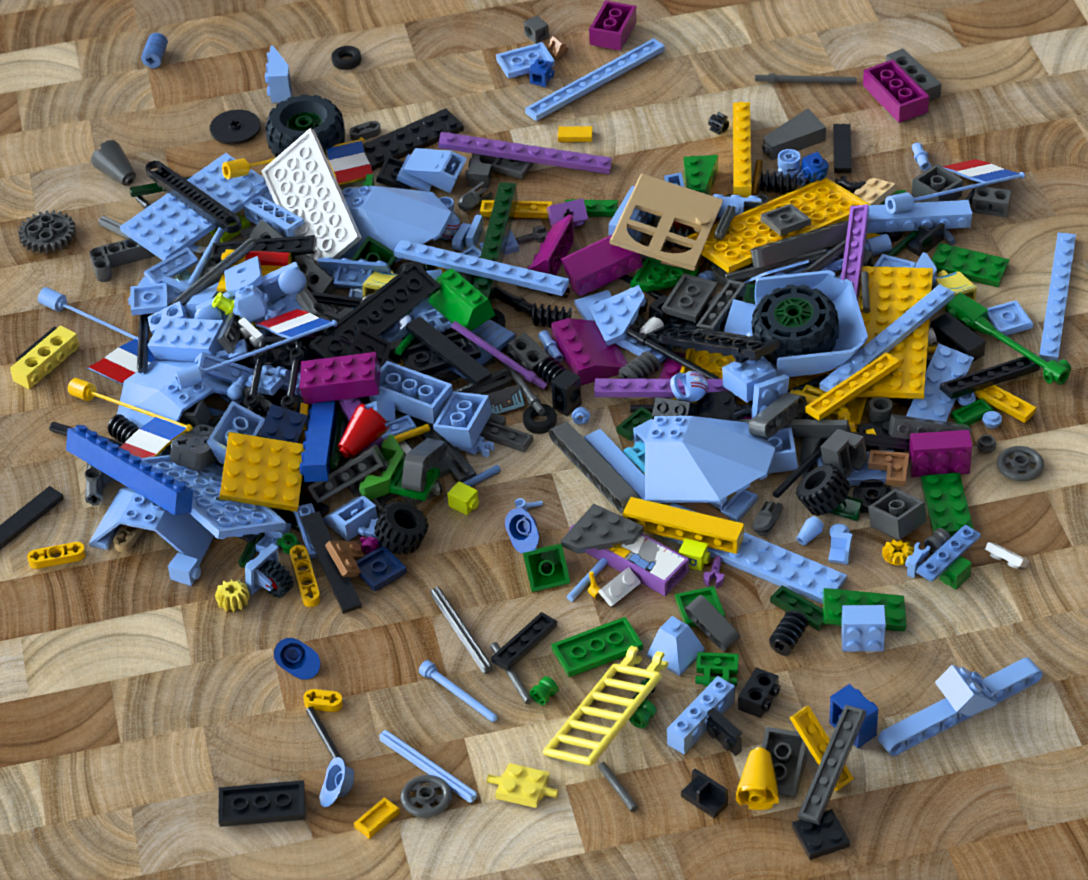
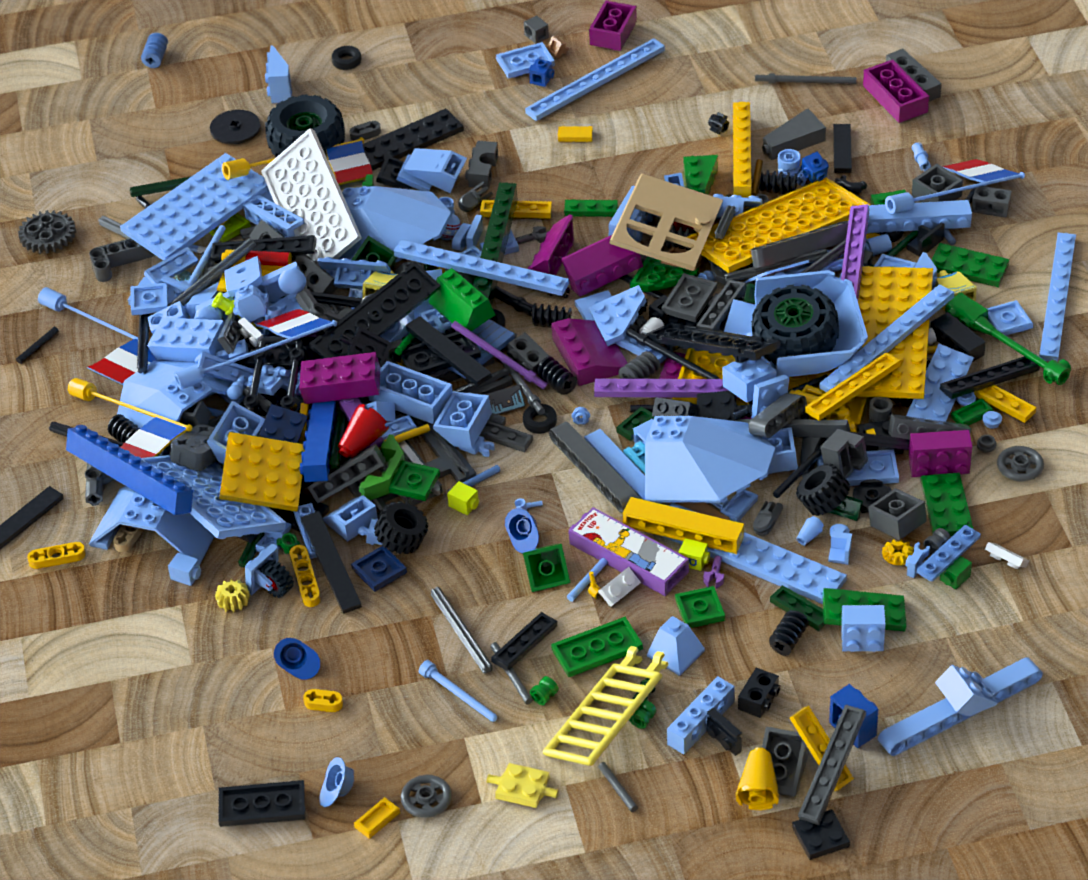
light yellow brick [10,325,79,389] -> none
dark grey cone [91,140,136,186] -> none
black gear [145,161,242,233] -> none
black bar [306,707,346,766] -> none
medium nougat plate [325,540,365,577] -> none
magenta plate [360,537,380,554] -> none
light blue axle [379,730,478,803] -> none
dark grey beam [402,438,448,492] -> none
medium lavender plate [438,132,612,174] -> none
dark grey plate [491,157,534,179] -> none
light blue pin [538,330,564,363] -> none
medium lavender brick [547,198,588,228] -> none
black brick [551,369,582,417] -> none
dark grey plate [561,504,644,554] -> none
light blue helmet [671,371,708,402] -> none
black panel [681,768,728,819] -> none
dark grey beam [684,595,740,651] -> none
green plate [695,652,739,687] -> none
dark grey plate [761,204,811,236] -> none
tan plate [854,178,898,205] -> none
dark grey bar [861,271,871,313] -> none
medium nougat plate [868,450,909,487] -> none

